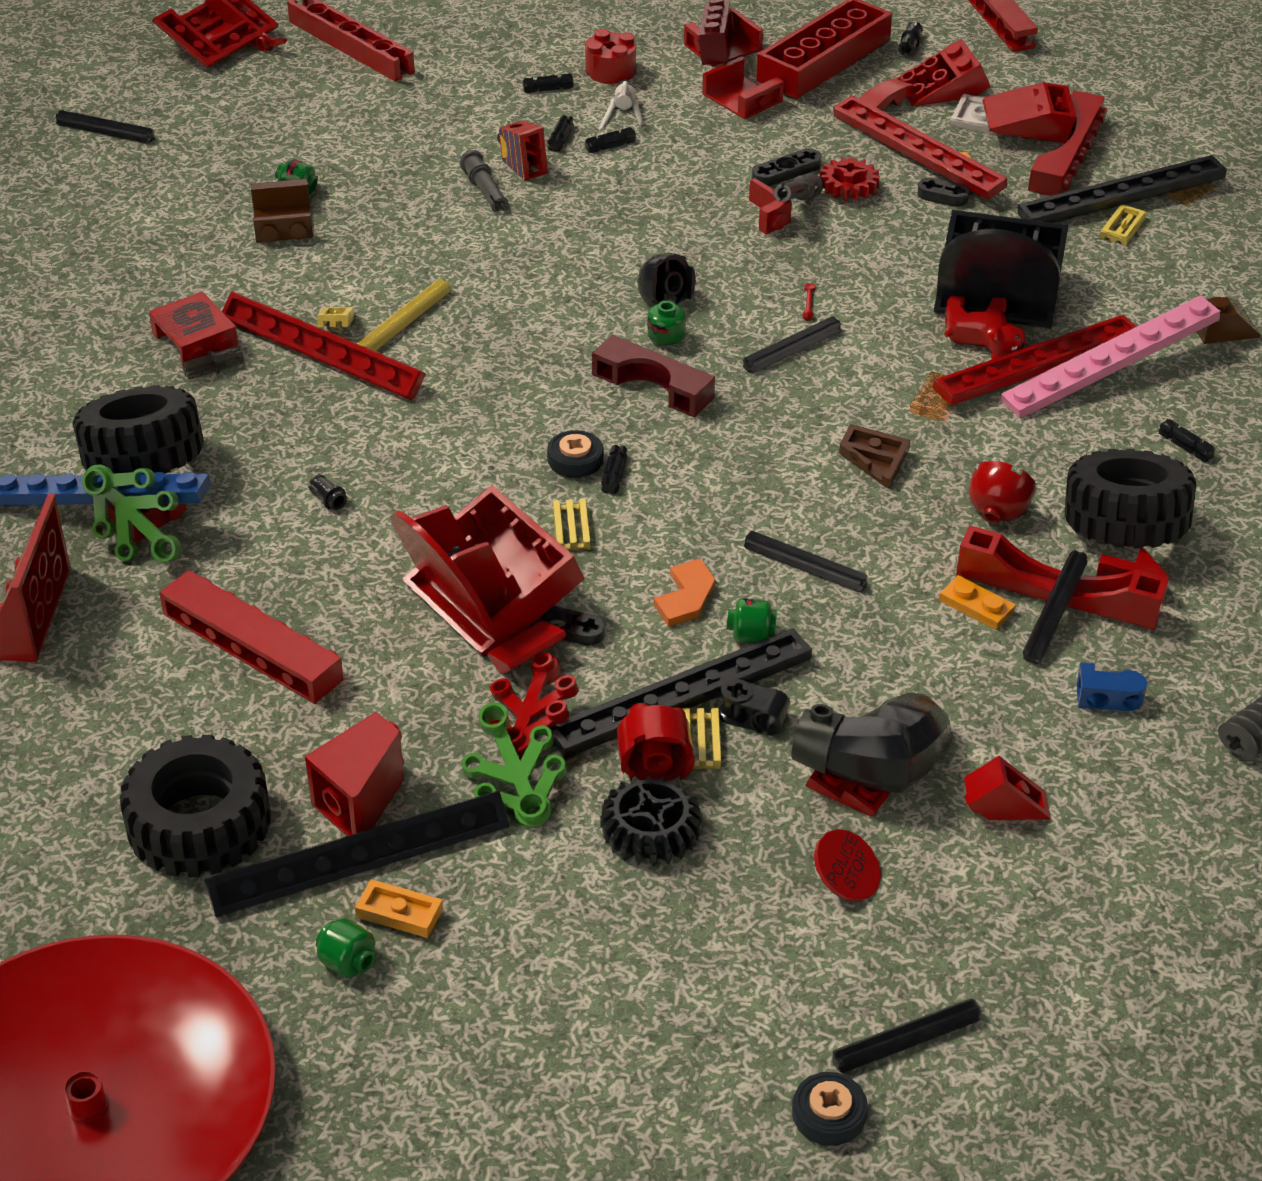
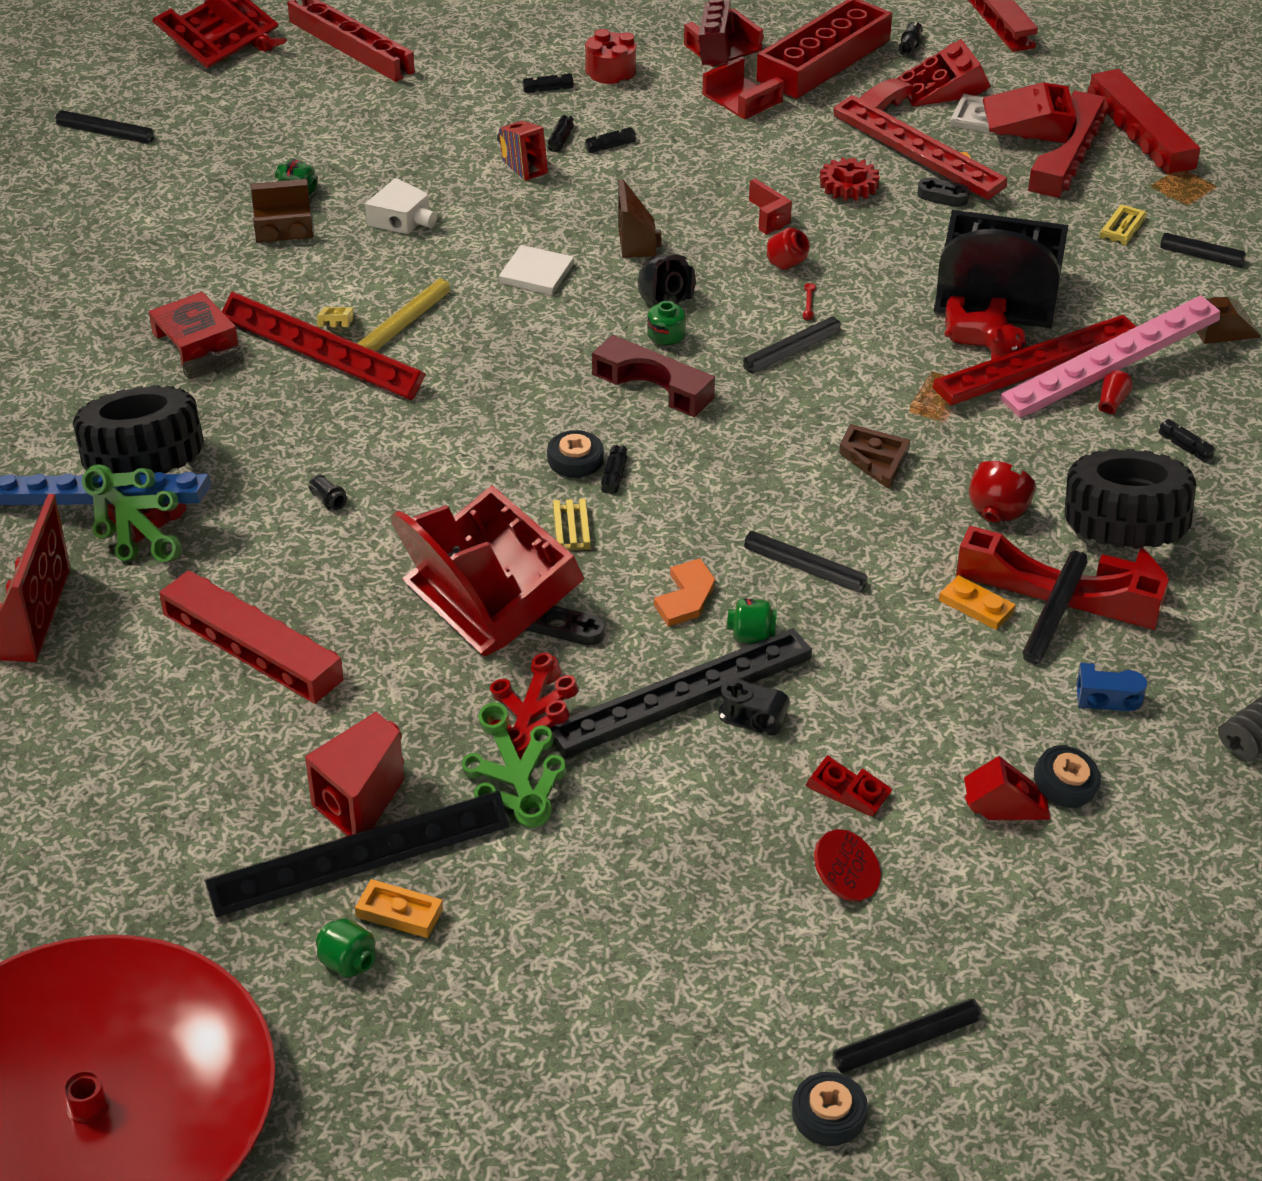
black tyre [119,734,271,878] -> none
dark grey pin [459,150,509,212] -> none
red slope [488,621,566,675] -> none
white plant [598,81,644,131] -> none
black gear [600,774,702,867] -> none
red brick [617,703,695,782] -> none
light yellow tile [682,708,721,769] -> none
black beam [752,149,822,186] -> none
dark grey pin [774,173,823,202] -> none
black piece [791,693,952,793] -> none
black plate [1017,155,1227,223] -> none
none -> white torso [365,178,437,234]
none -> white tile [499,245,574,295]
none -> reddish brown slope [618,180,662,258]
none -> red head [767,228,810,270]
none -> black wheel [1034,745,1101,808]
none -> red brick [1087,69,1201,175]
none -> red cone [1098,370,1133,415]
none -> black axle [1160,233,1246,267]

